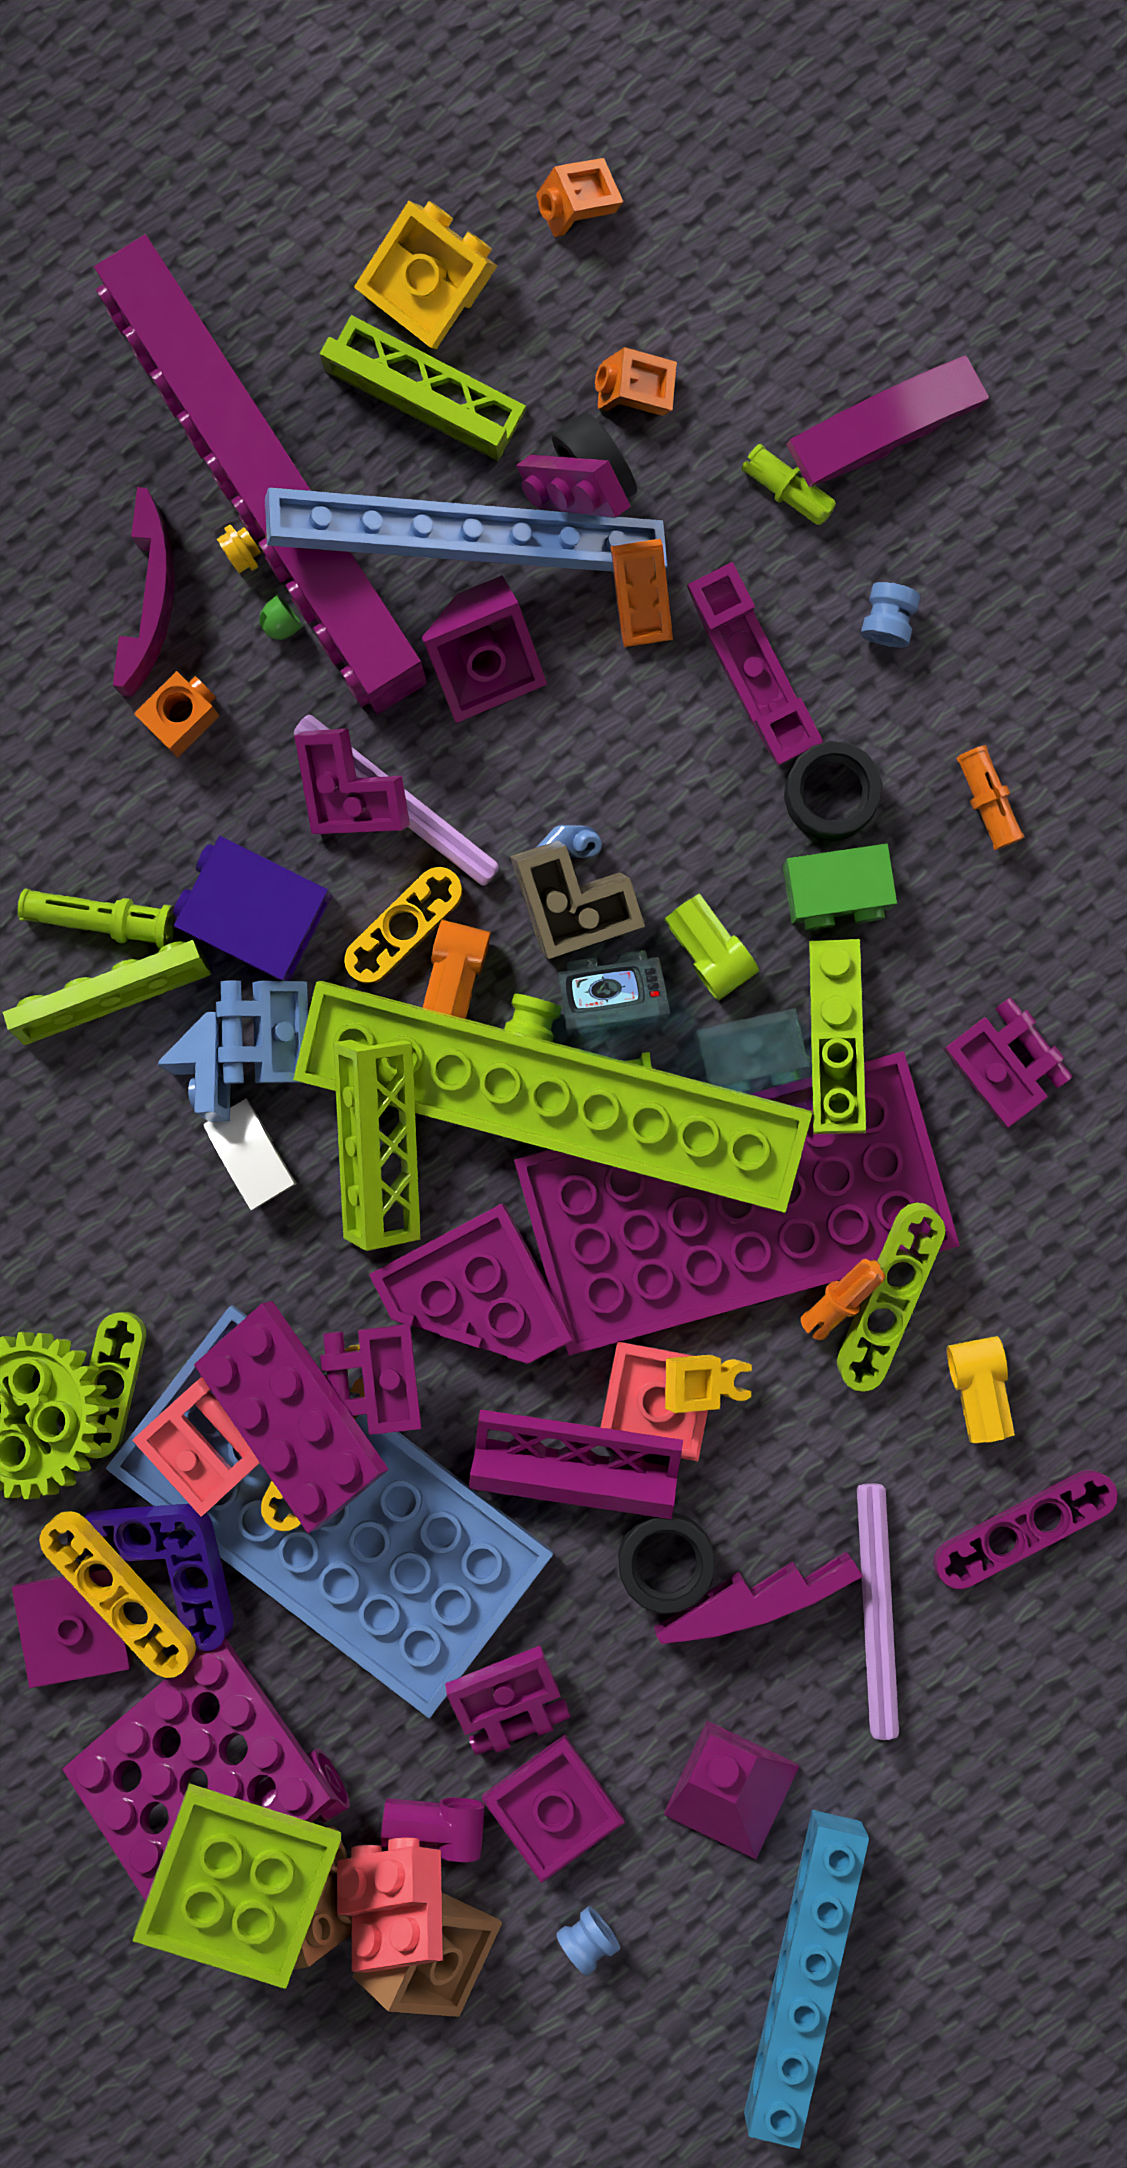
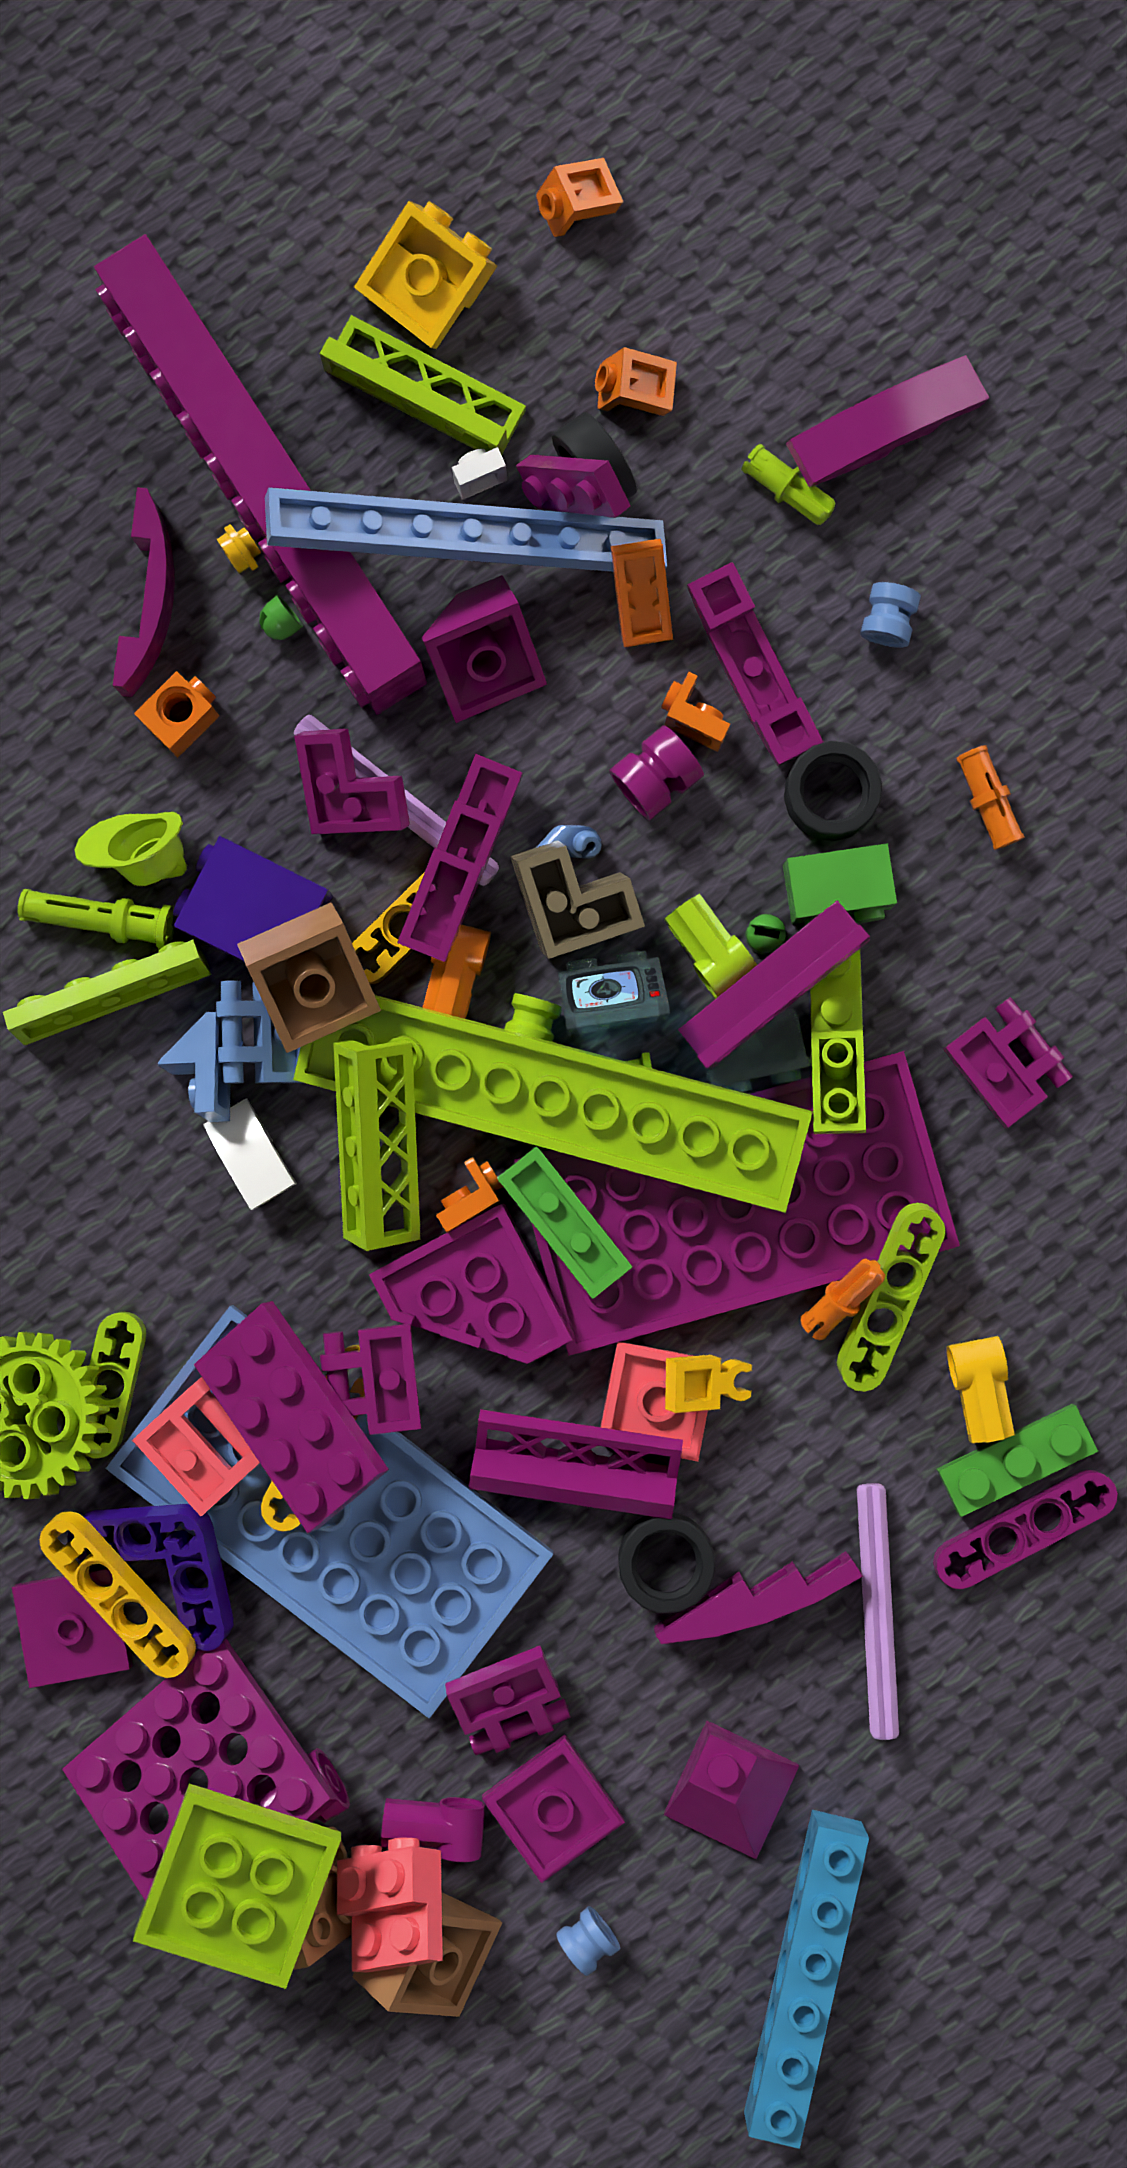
none -> lime piece [74,812,187,886]
none -> medium nougat slope [237,902,381,1053]
none -> magenta slope [397,754,524,962]
none -> orange bracket [436,1157,503,1232]
none -> white plate [452,447,507,500]
none -> bright green plate [497,1146,632,1299]
none -> magenta wheel [609,725,704,821]
none -> orange bracket [661,672,730,752]
none -> magenta fence [678,900,870,1070]
none -> bright green hinge [746,914,787,955]
none -> bright green plate [936,1404,1098,1517]

